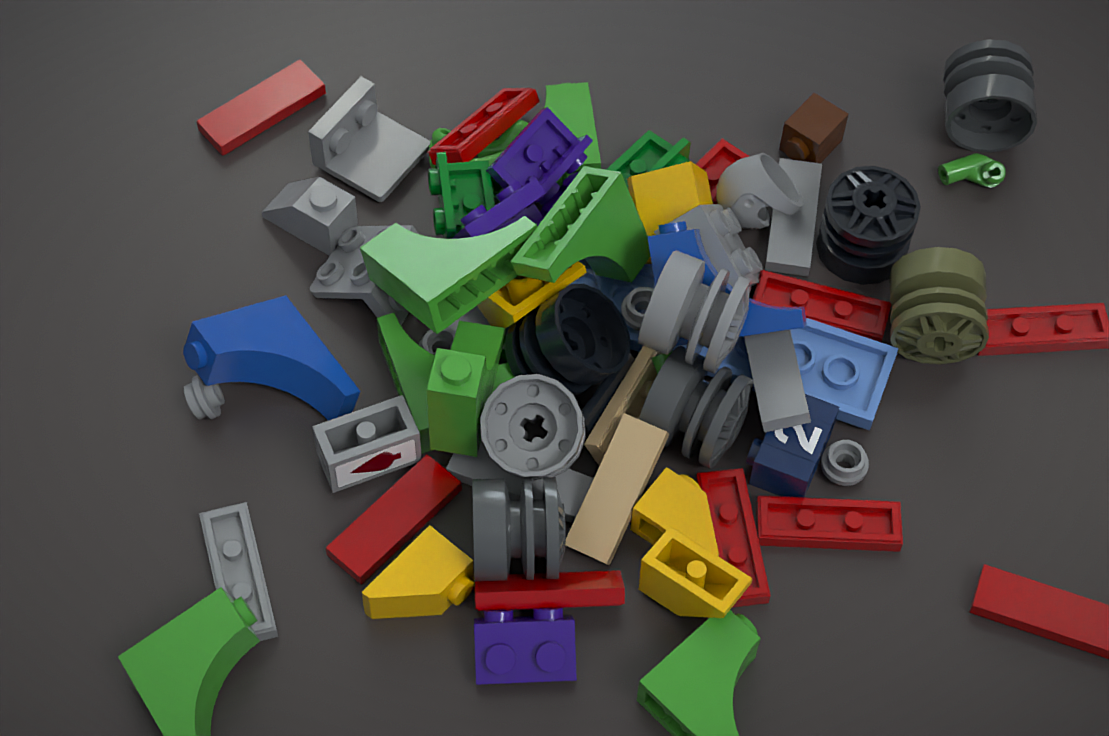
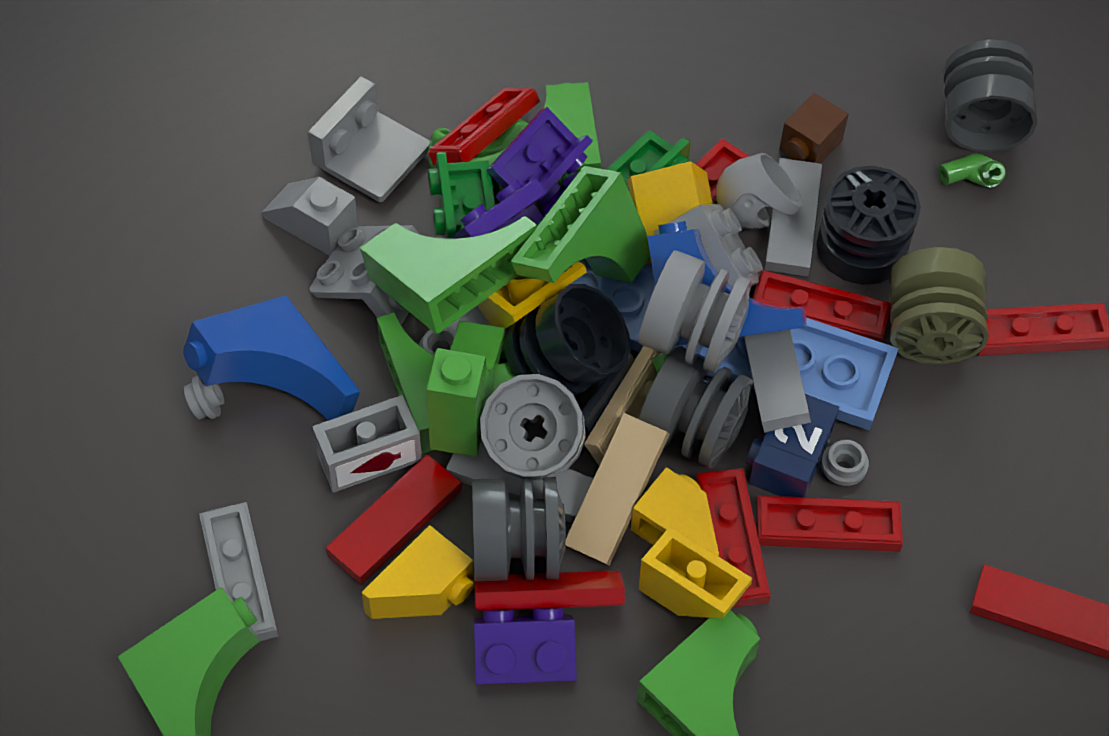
tile [197,59,326,156] -> none
light grey plate [621,287,654,331] -> none

